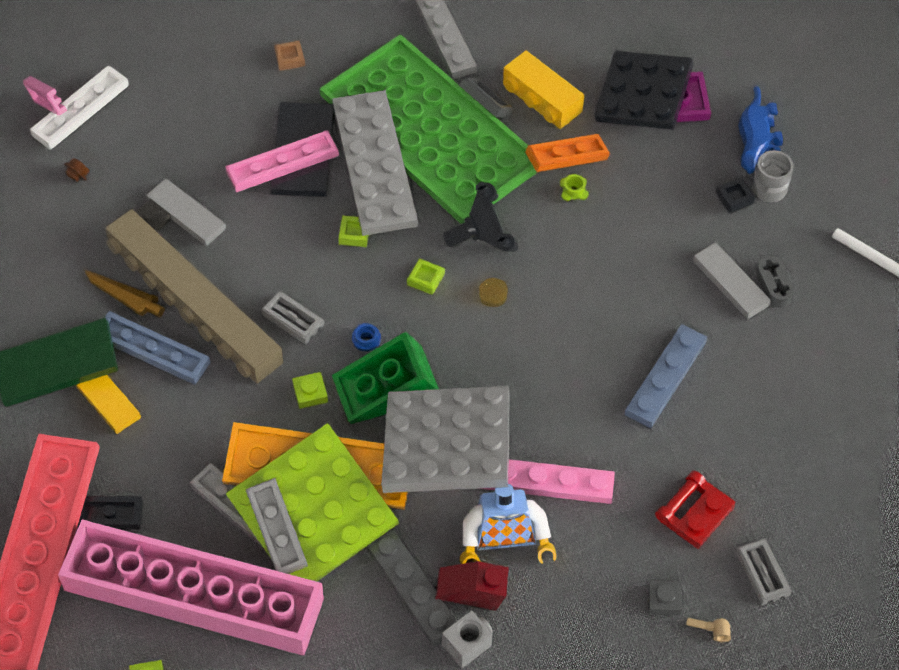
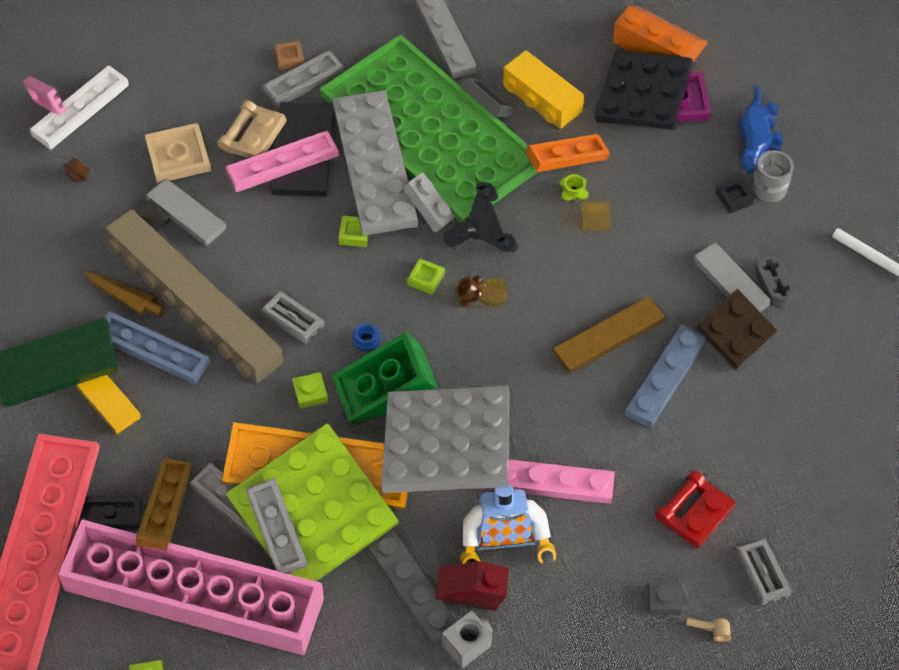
none -> pearl gold tile [136,458,193,551]
none -> tan plate [145,123,211,184]
none -> tan plate [217,100,287,158]
none -> light grey tile [262,50,344,108]
none -> light grey plate [402,172,456,233]
none -> reddish brown plate [456,275,482,307]
none -> pearl gold tile [553,296,665,374]
none -> clear yellow tile [581,202,611,230]
none -> orange slope [613,6,707,61]
none -> dark brown plate [695,289,778,370]

